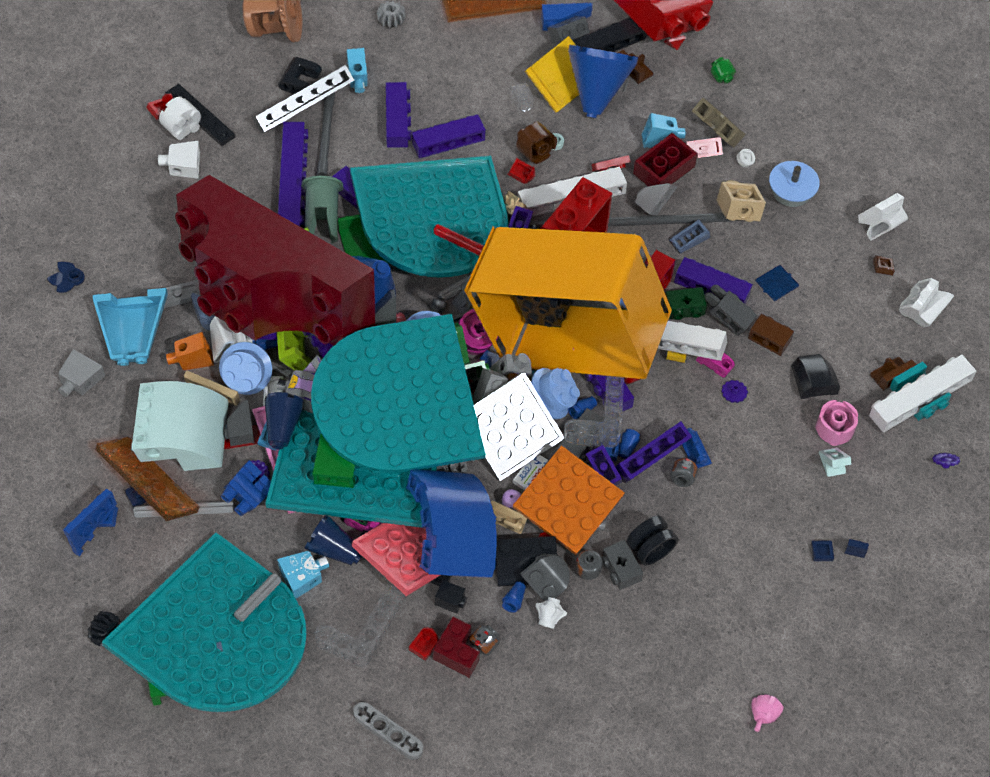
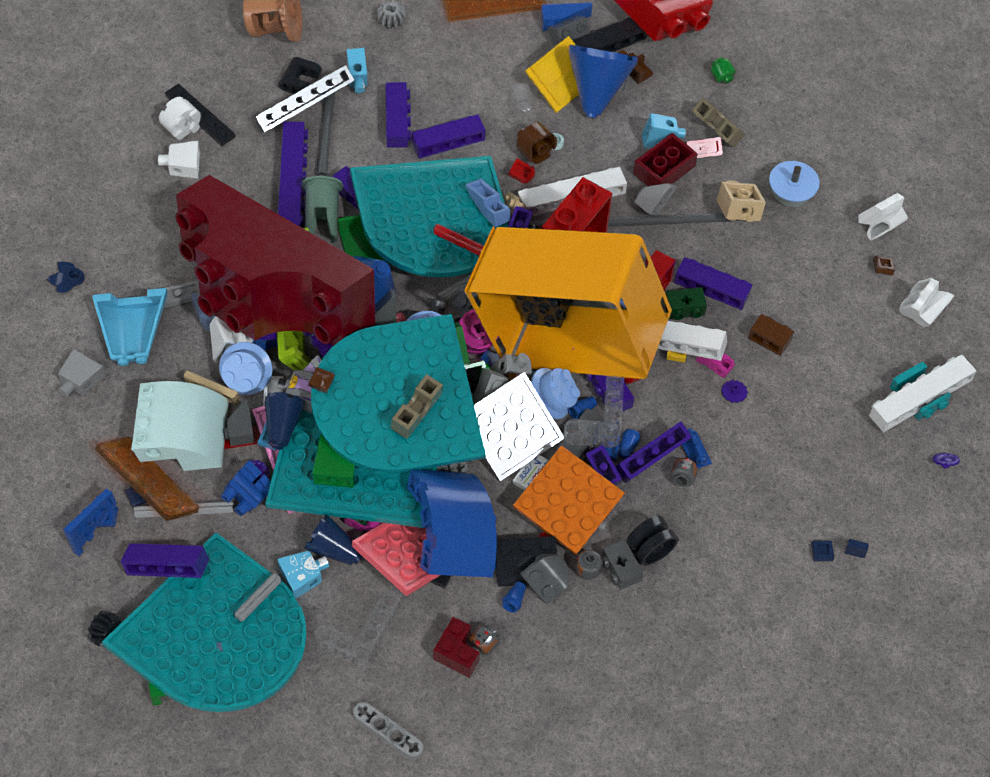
red plate [146,94,173,120] -> none
orange torso [166,332,214,370] -> none
red plate [409,627,439,661] -> none
black brick [435,580,467,614] -> none
tan hinge [491,500,527,534] -> none
lavender piece [502,489,521,510] -> none
white rock [536,597,567,629] -> none
plate [591,155,631,172] -> none
red slope [664,35,686,50] -> none
sand blue slope [669,220,710,254] -> none
dark grey hinge [705,285,757,336] -> none
white tile [737,149,755,167] -> none
bright pink piece [751,695,784,732] -> none
clear blue piece [755,265,799,302] -> none
black slope [791,354,840,399] -> none
bright pink brick [815,400,858,446] -> none
light aqua slope [819,447,851,477] -> none
reddish brown panel [870,357,917,391] -> none
none -> dark purple brick [121,543,209,578]
none -> reddish brown tile [308,367,335,394]
none -> dark tan arch [391,374,443,439]
none -> medium blue slope [466,179,510,227]

